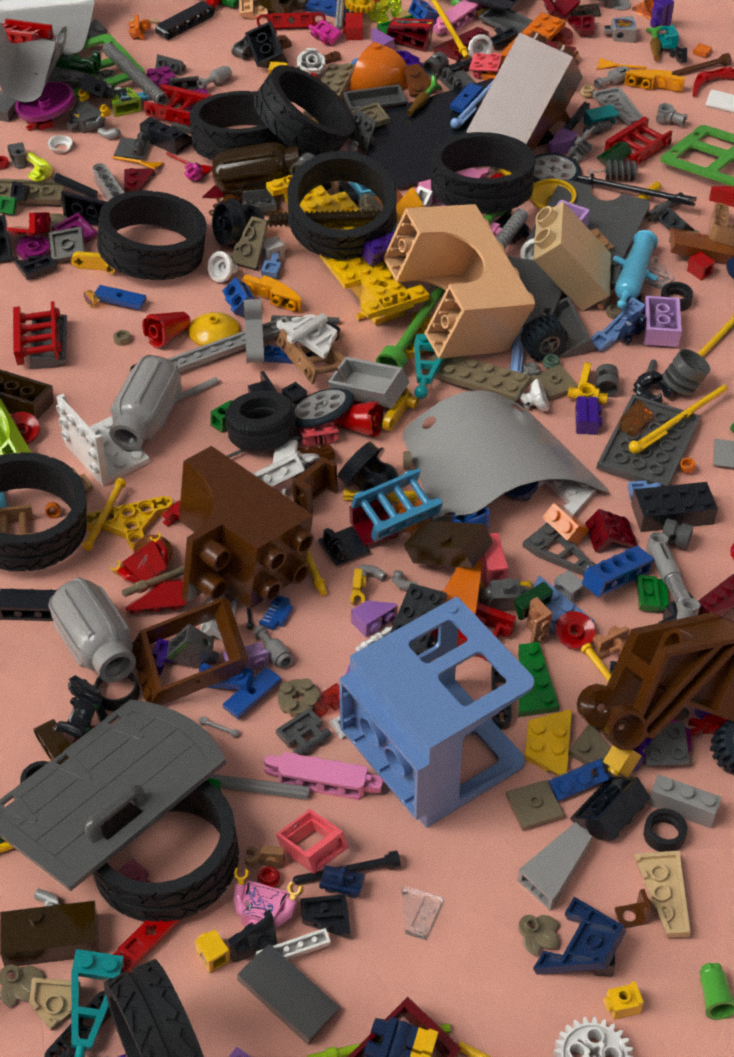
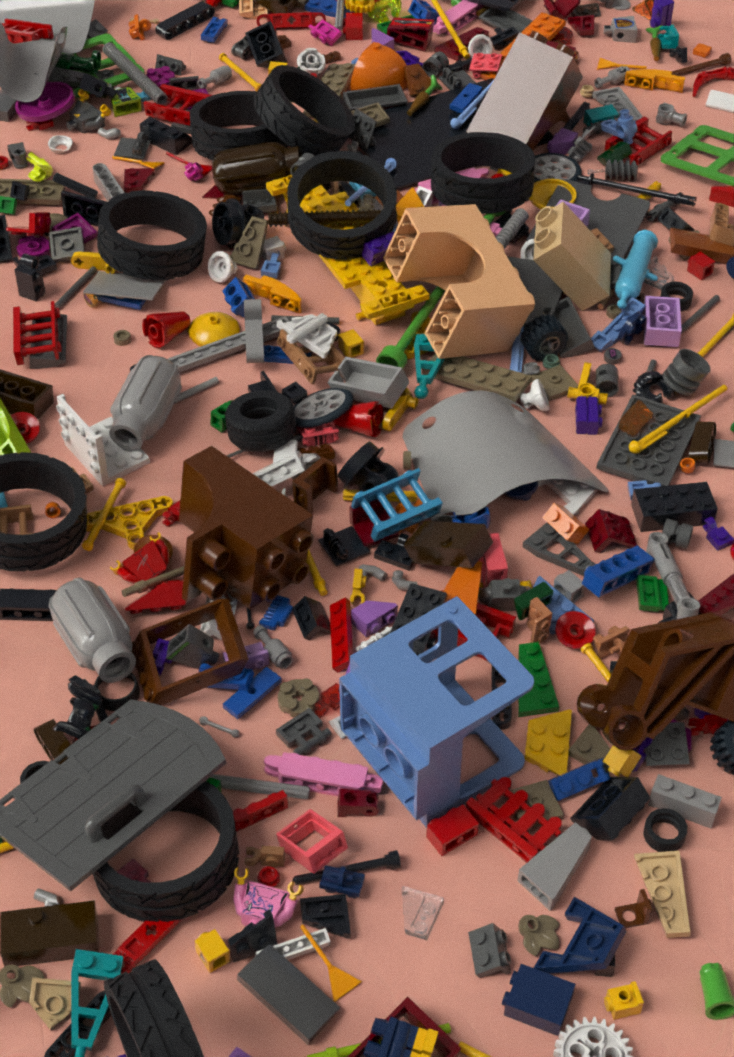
none -> black hinge [14,254,45,301]
none -> dark grey bar [55,266,97,309]
none -> light grey piece [83,271,166,300]
none -> blue plate [201,17,228,42]
none -> yellow bar [219,53,262,91]
none -> red hinge [233,790,288,832]
none -> black panel [292,596,331,640]
none -> light orange piece [300,925,362,1002]
none -> red plate [330,597,353,673]
none -> dark red leg [337,788,379,817]
none -> yellow brick [338,329,364,358]
none -> light blue bar [345,158,397,206]
none -> black plate [374,533,414,571]
none -> red brick [426,804,479,856]
none -> red fence [466,777,562,863]
none -> dark grey bracket [468,923,512,978]
none -> dark blue brick [502,964,576,1036]
none -> medium blue piece [601,109,637,144]
none -> dark grey tile [604,348,622,364]
none -> dark grey bar [681,295,720,334]
none -> dark brown beam [689,422,716,464]
none -> dark purple plate [703,517,734,551]

